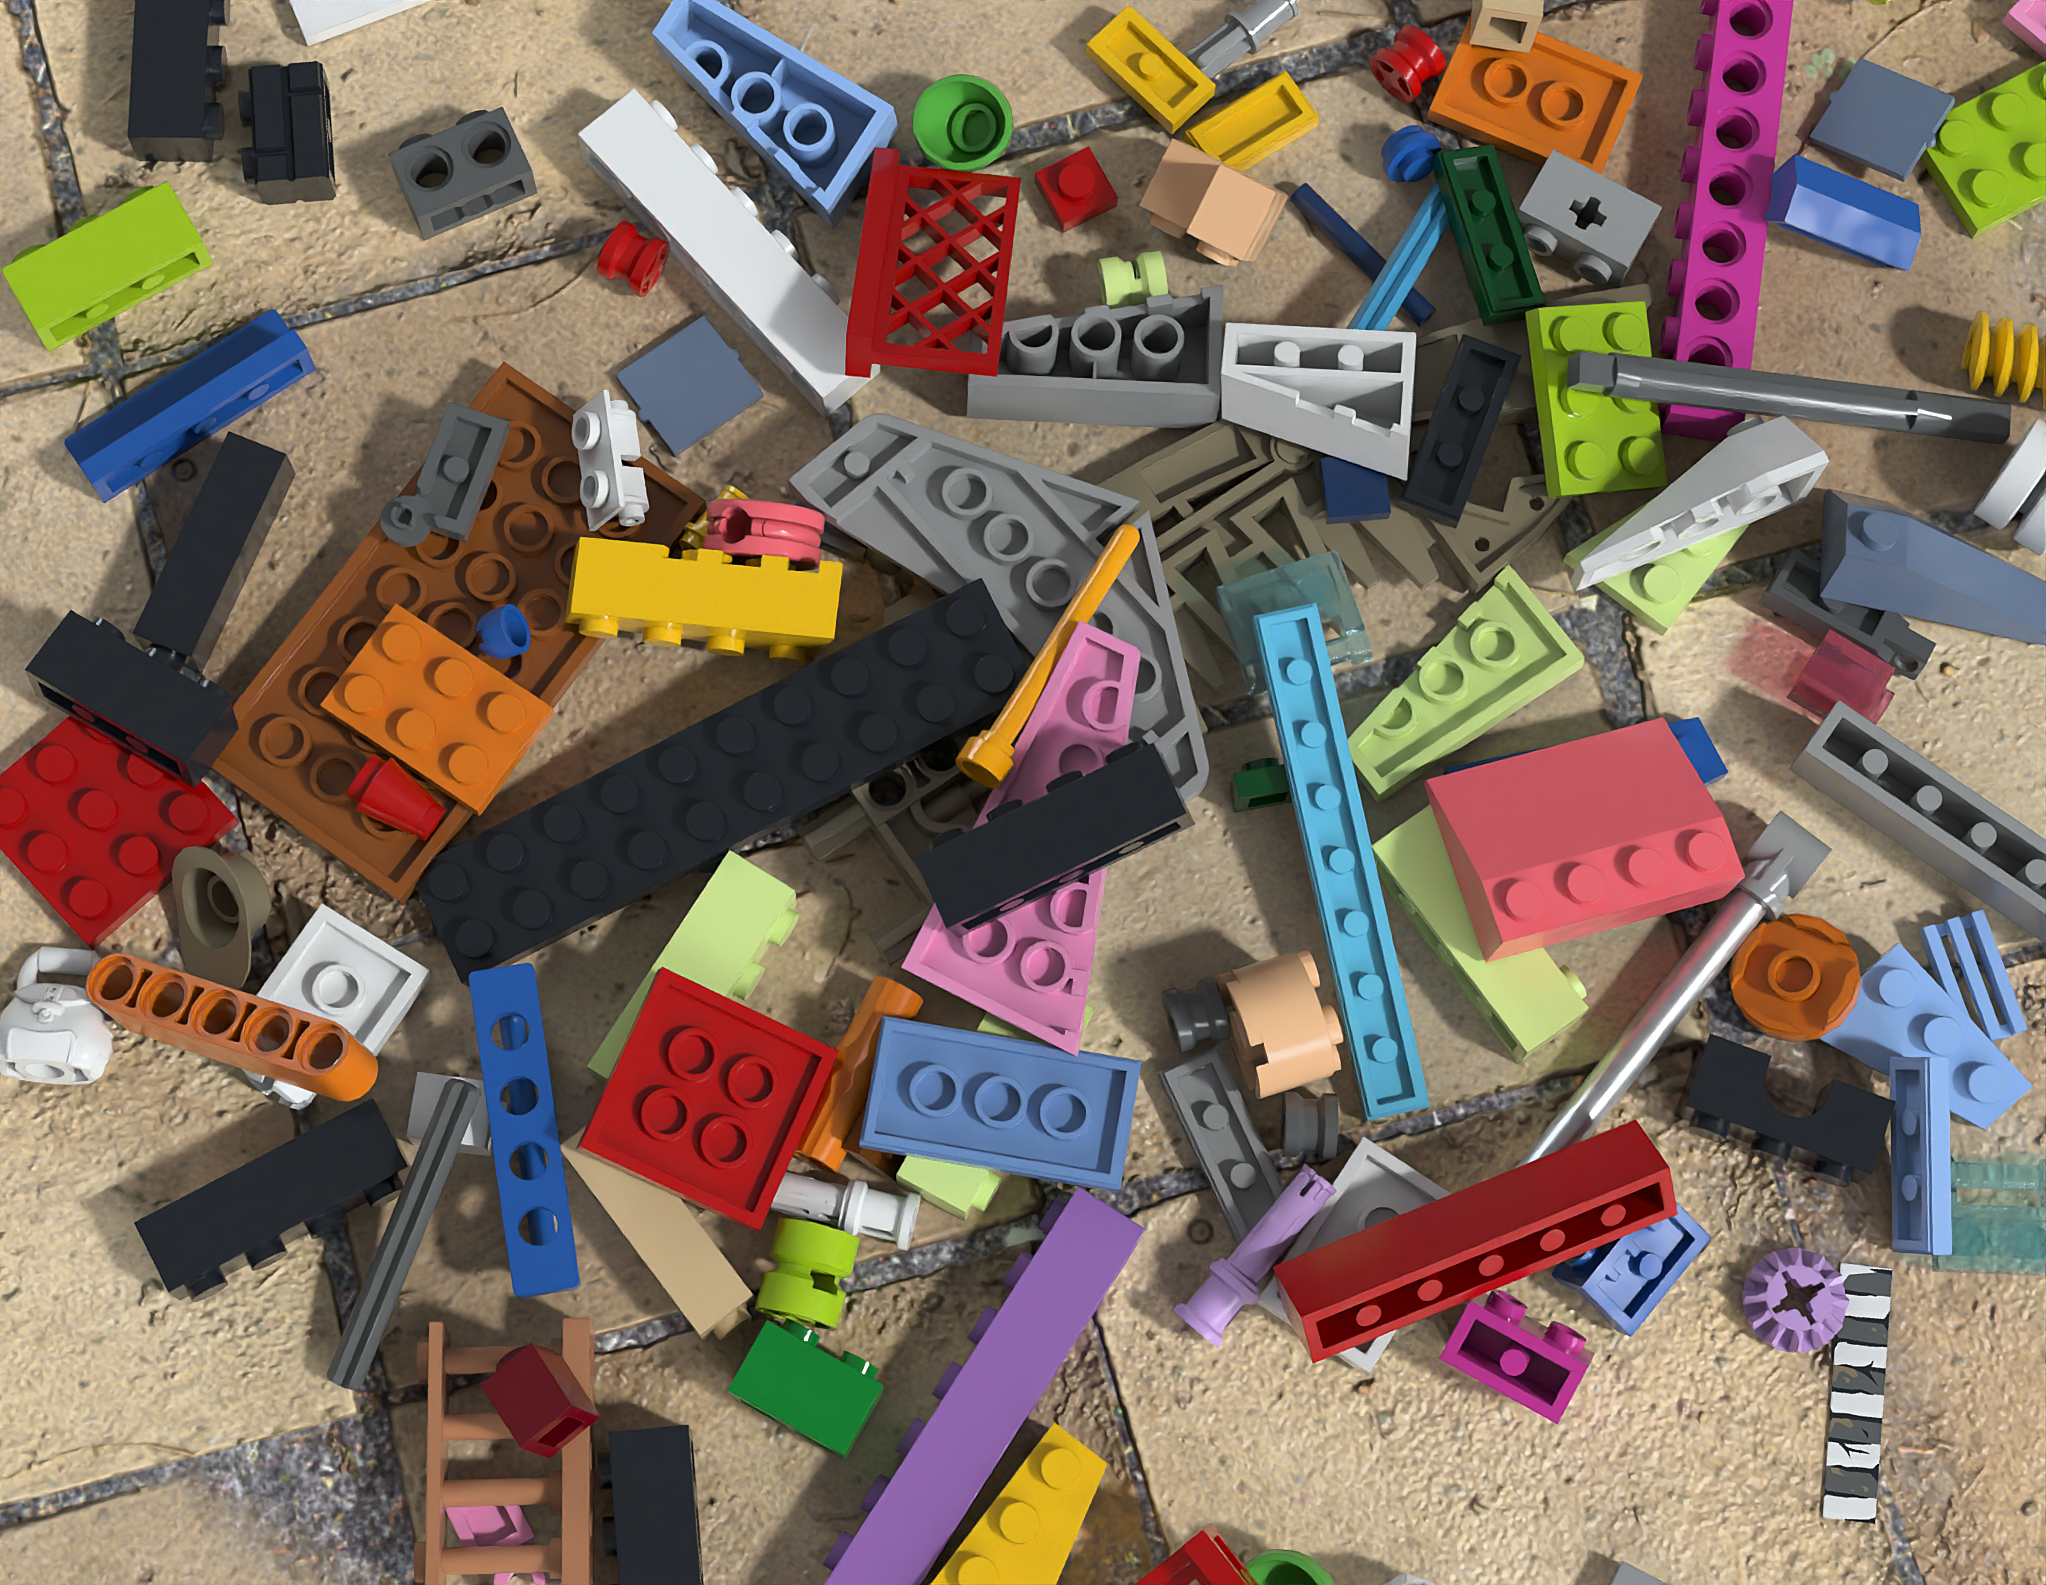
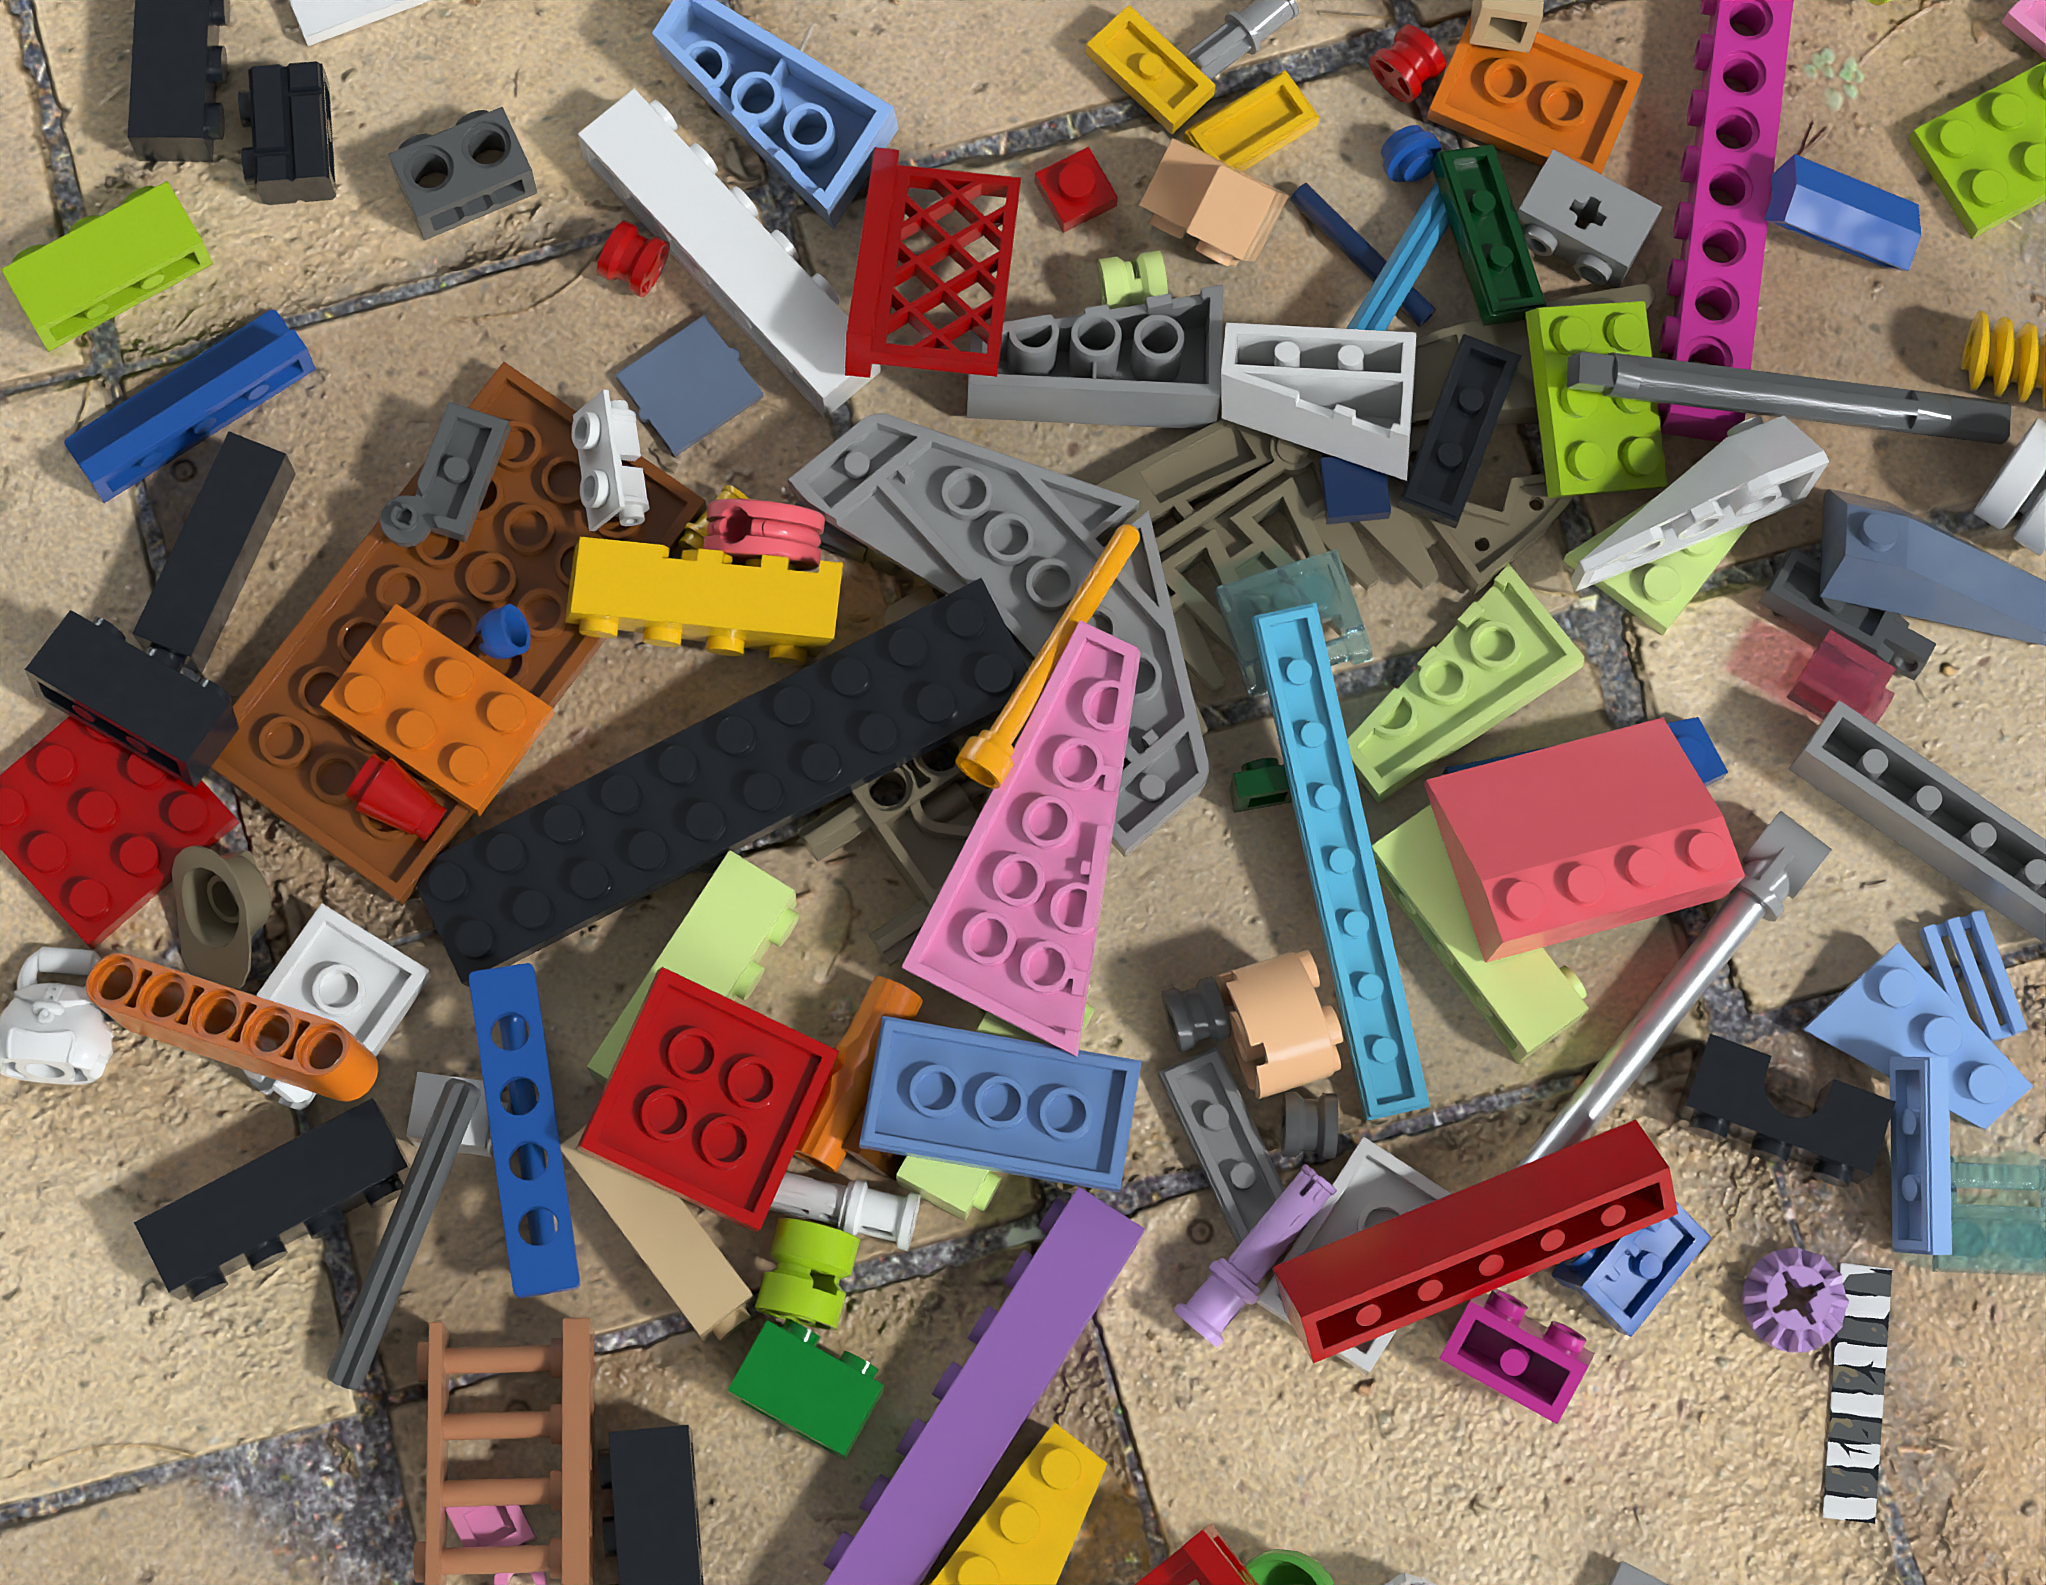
dark red brick [480,1342,601,1458] -> none
bright green piece [912,74,1014,172] -> none
black brick [914,742,1195,938] -> none
orange tile [1729,913,1862,1043] -> none
sand blue piece [1809,58,1955,182] -> none

